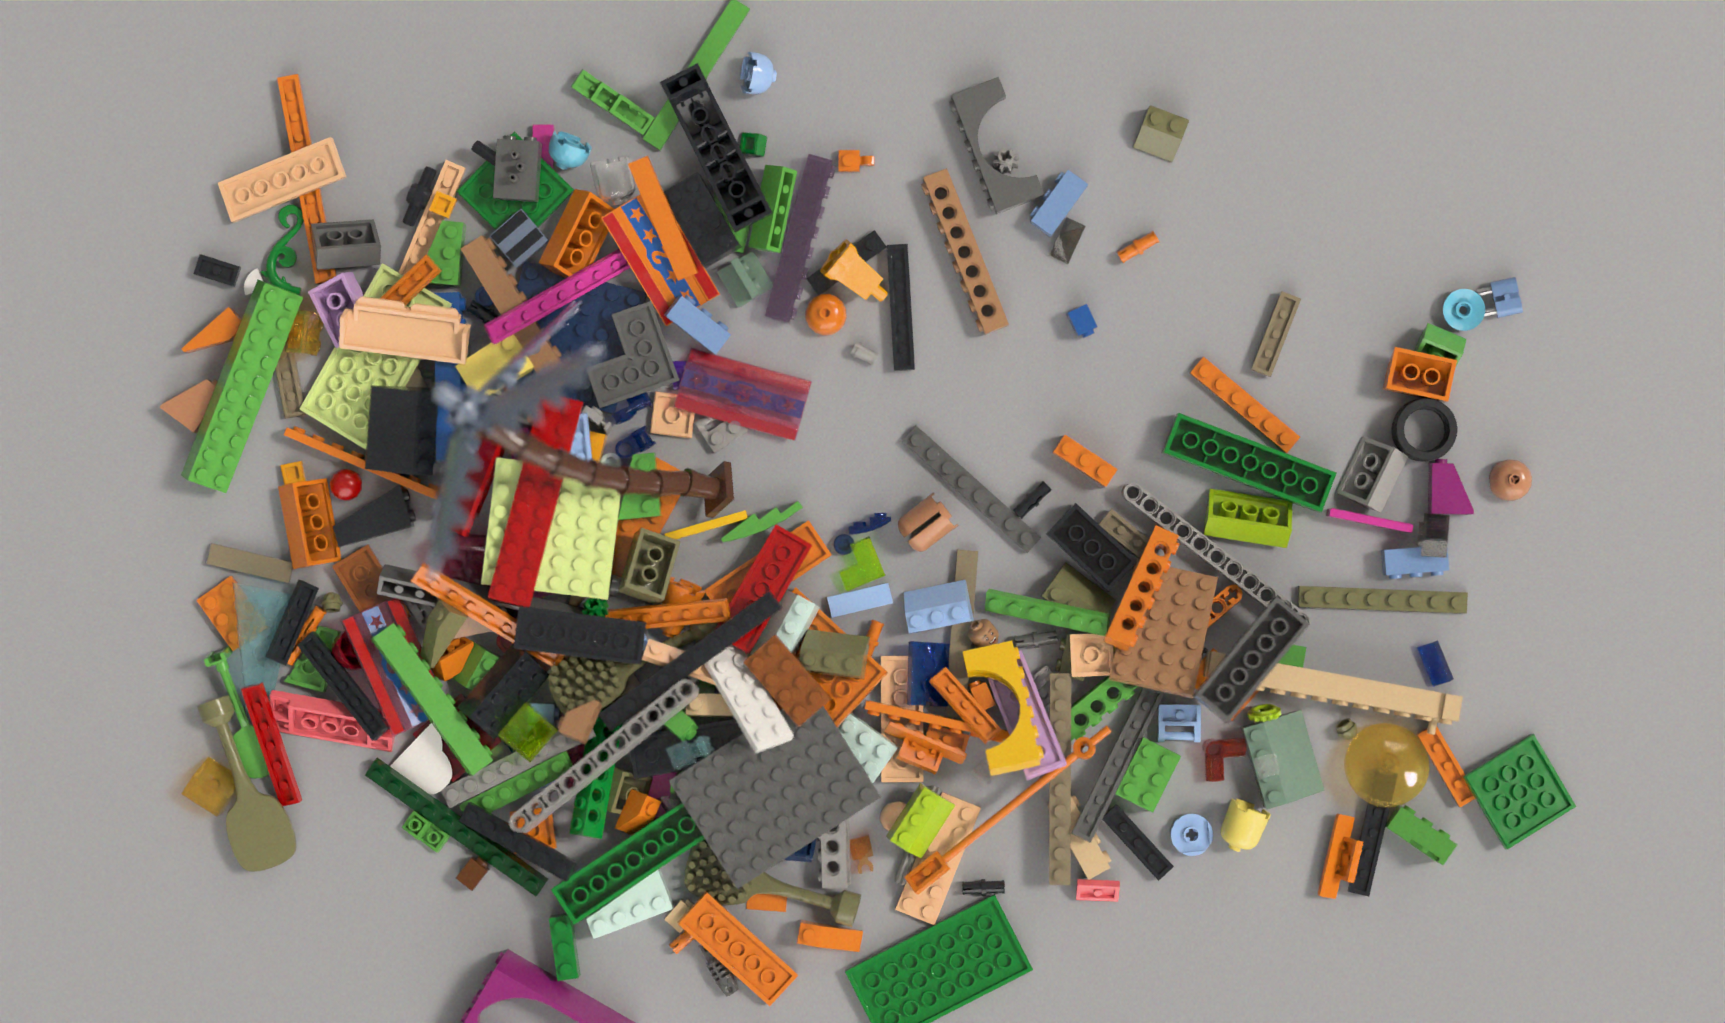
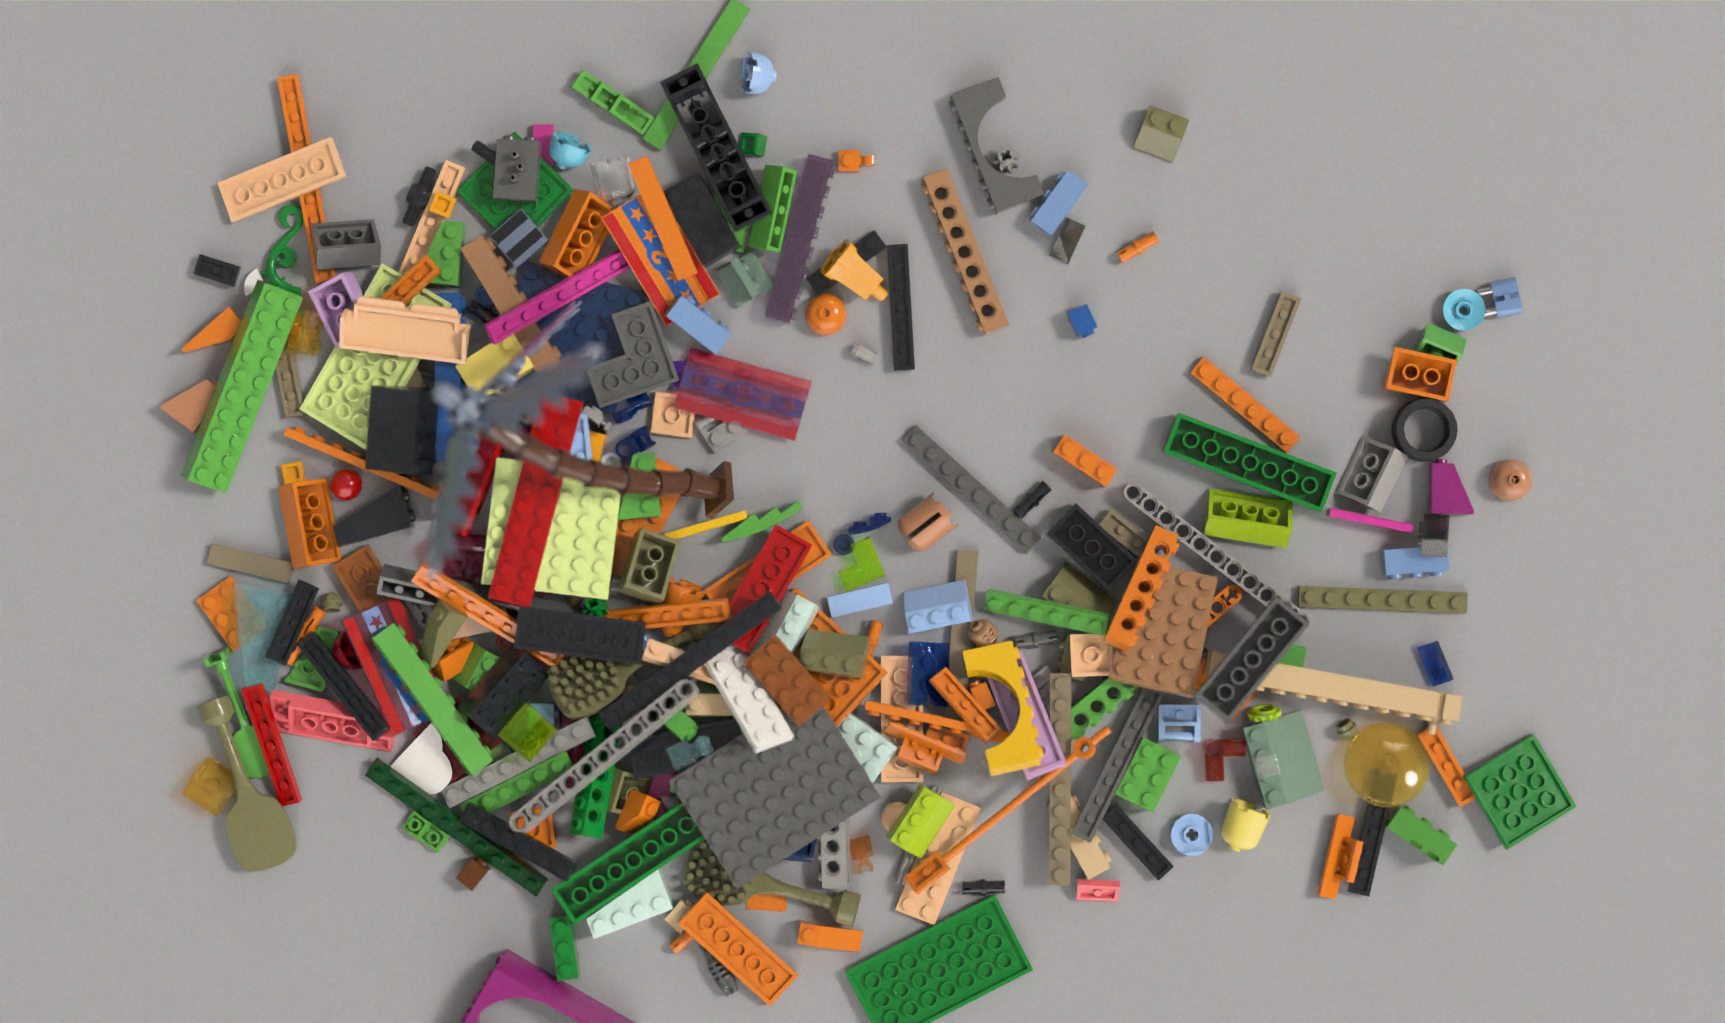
medium nougat slope [558,700,602,745] -> none

